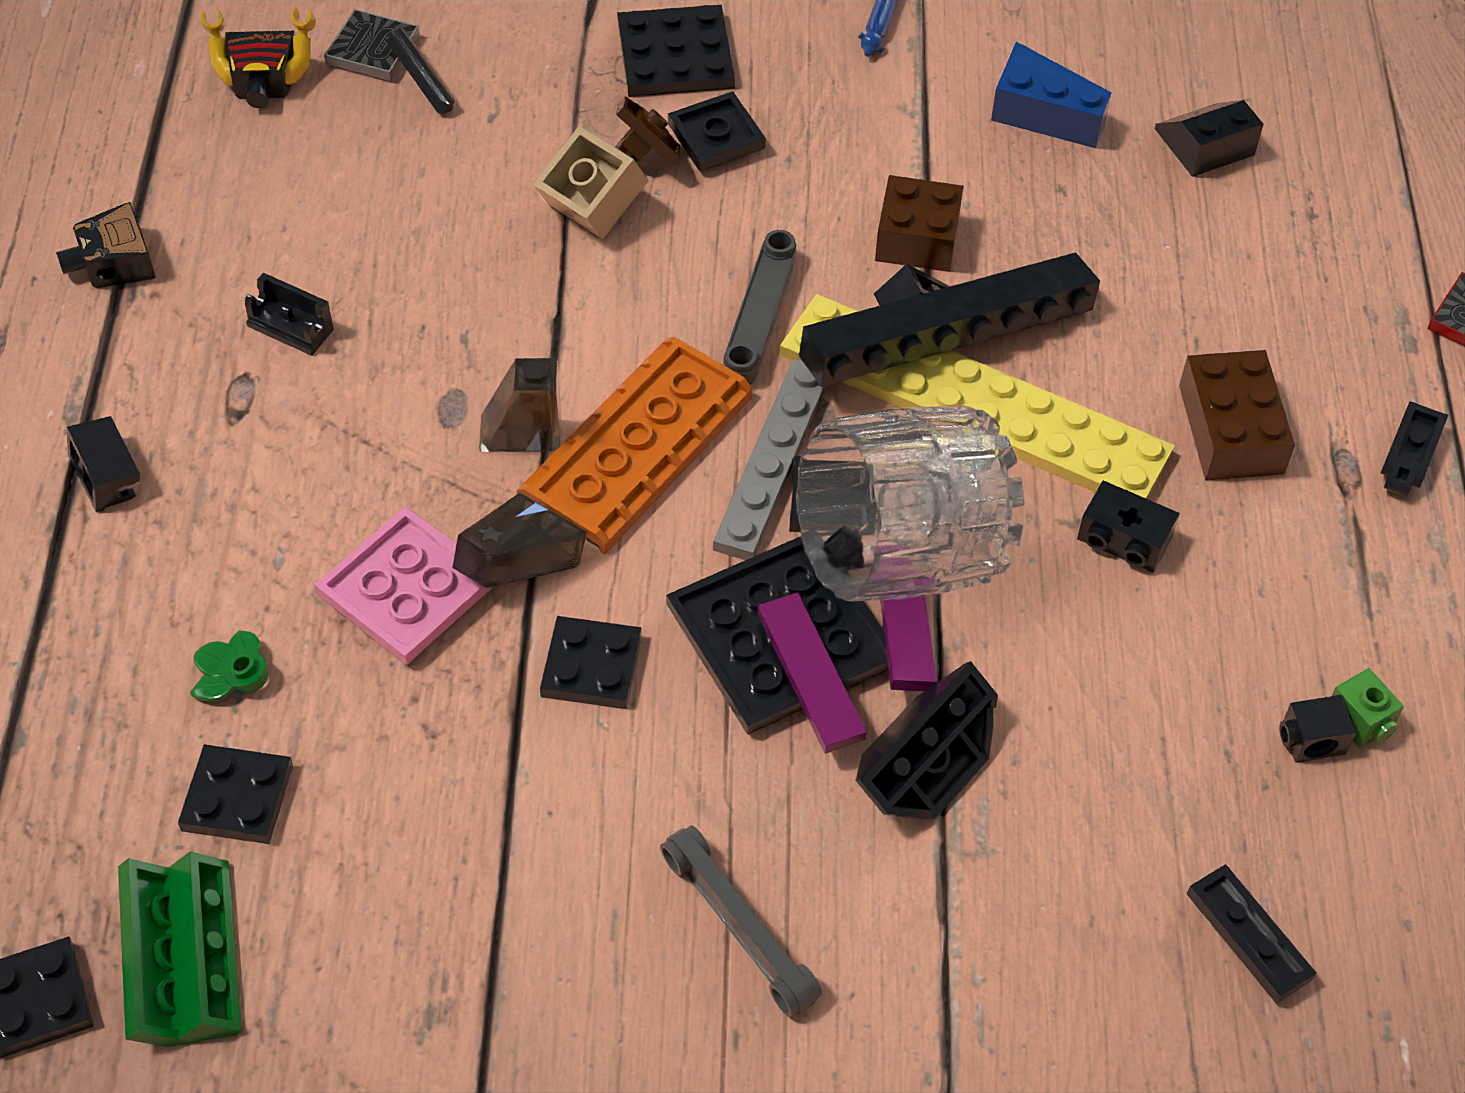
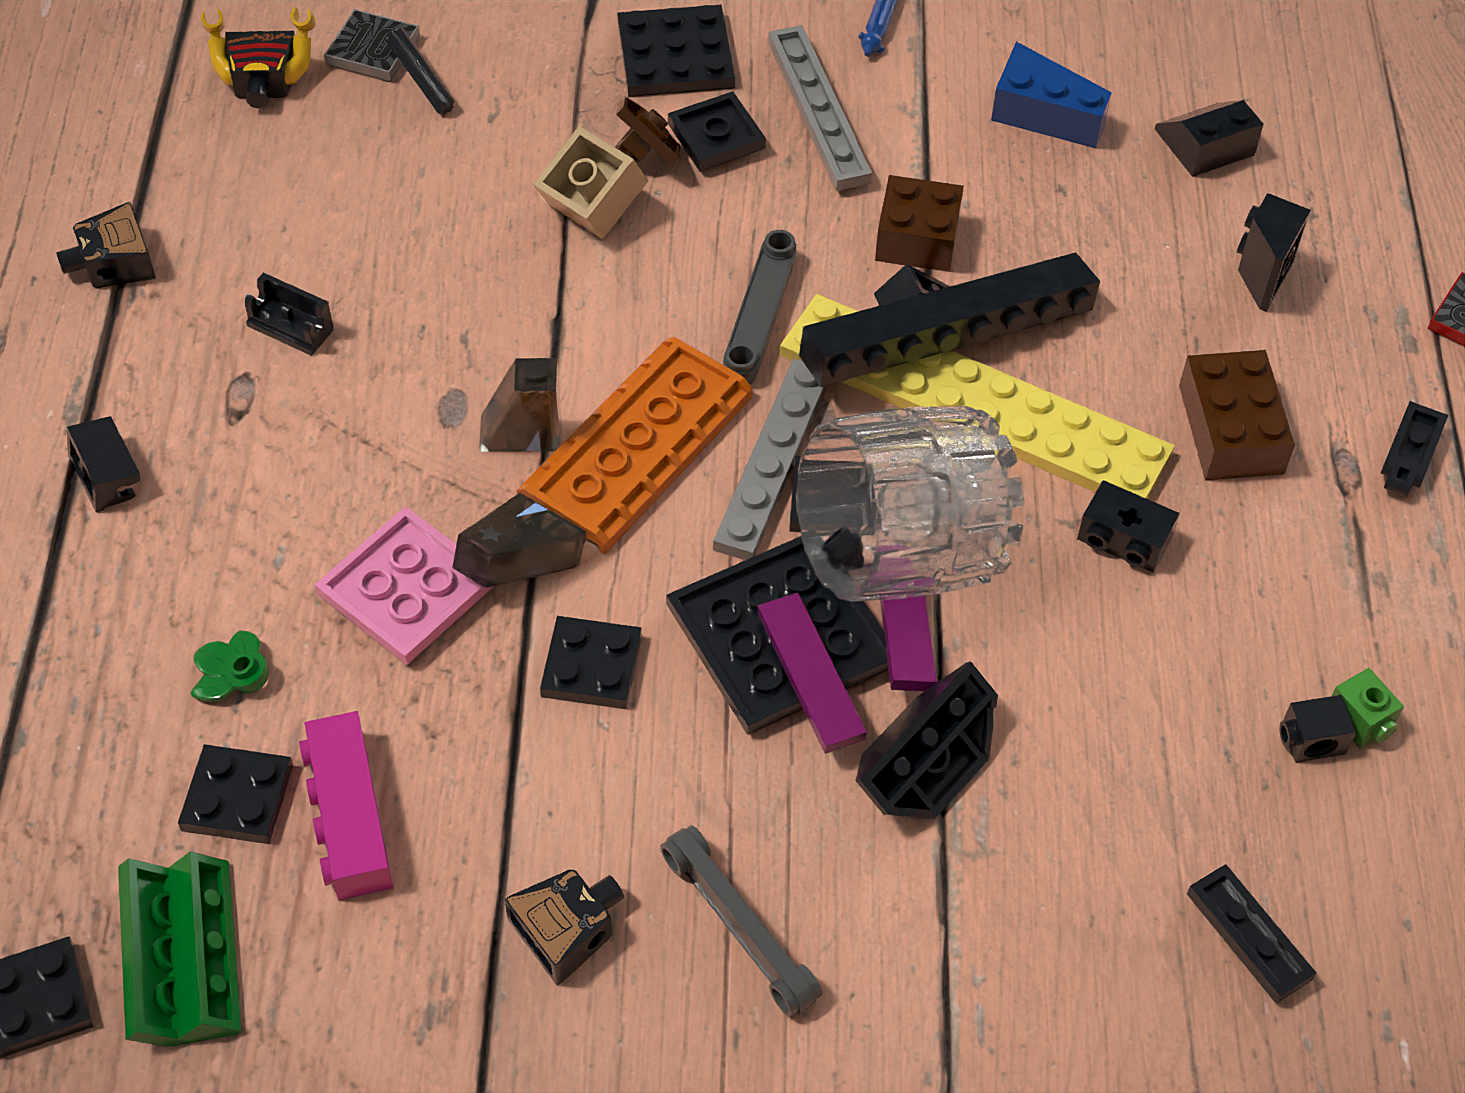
none -> dark pink brick [299,711,393,901]
none -> torso [505,869,624,986]
none -> light grey plate [768,25,872,191]
none -> black slope [1237,193,1311,312]

